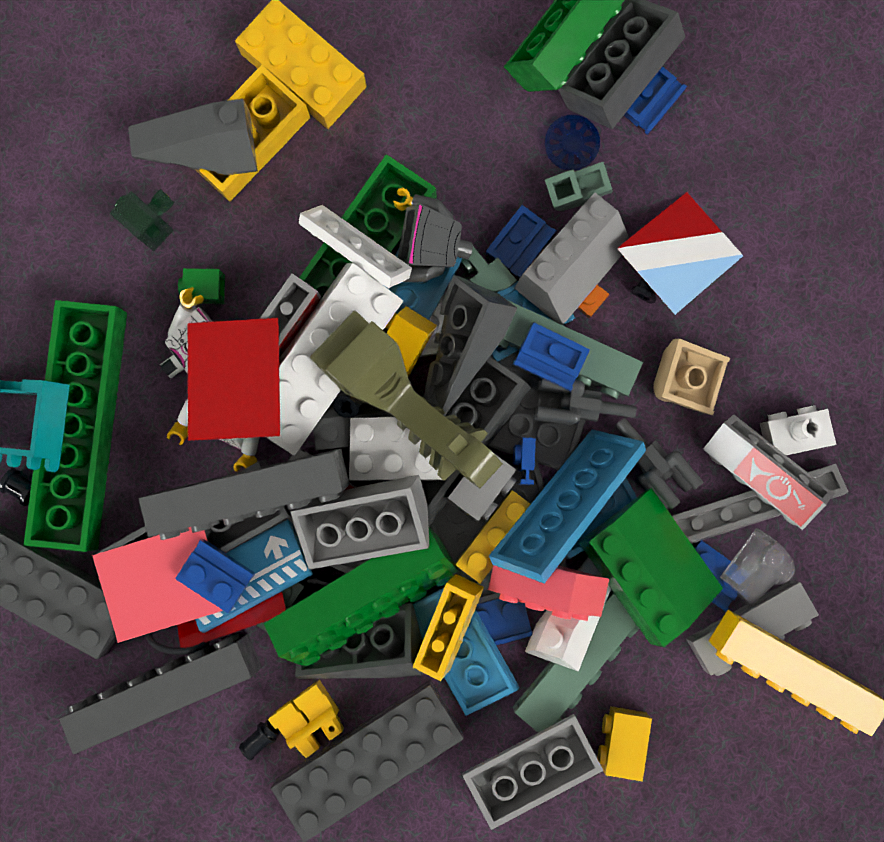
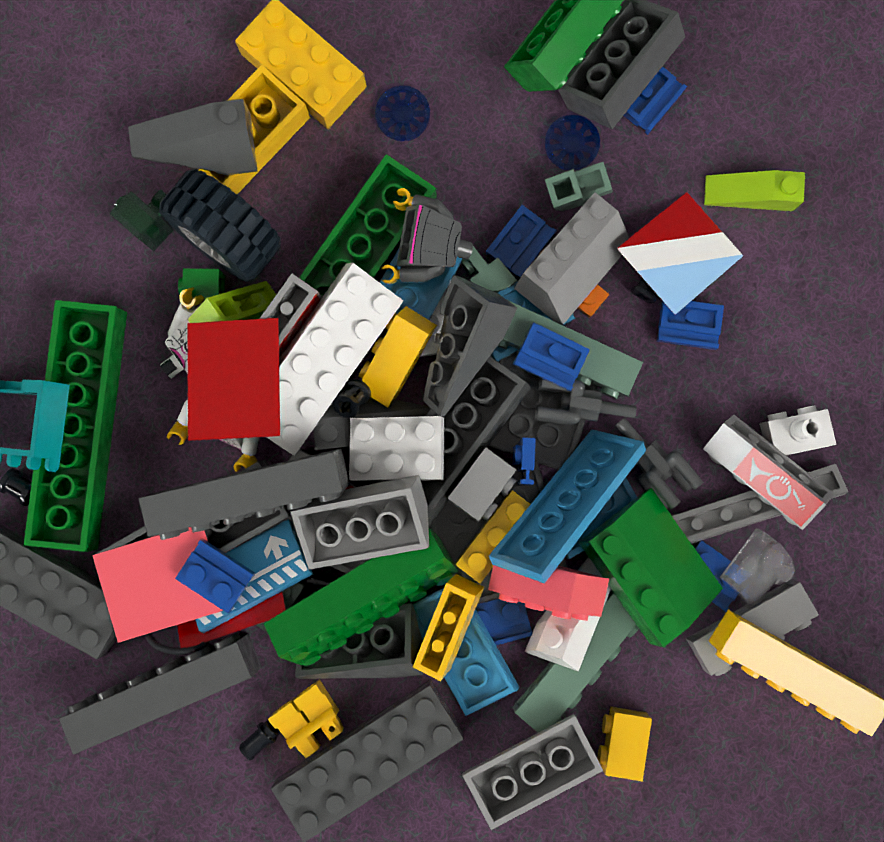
white plate [298,205,412,288] -> none
olive piece [309,310,503,489] -> none
tan slope [654,339,730,415] -> none
none -> black wheel [159,169,281,282]
none -> lime slope [187,281,276,323]
none -> clear blue wheel [375,86,430,141]
none -> blue plate [656,301,724,350]
none -> lime slope [704,170,805,211]

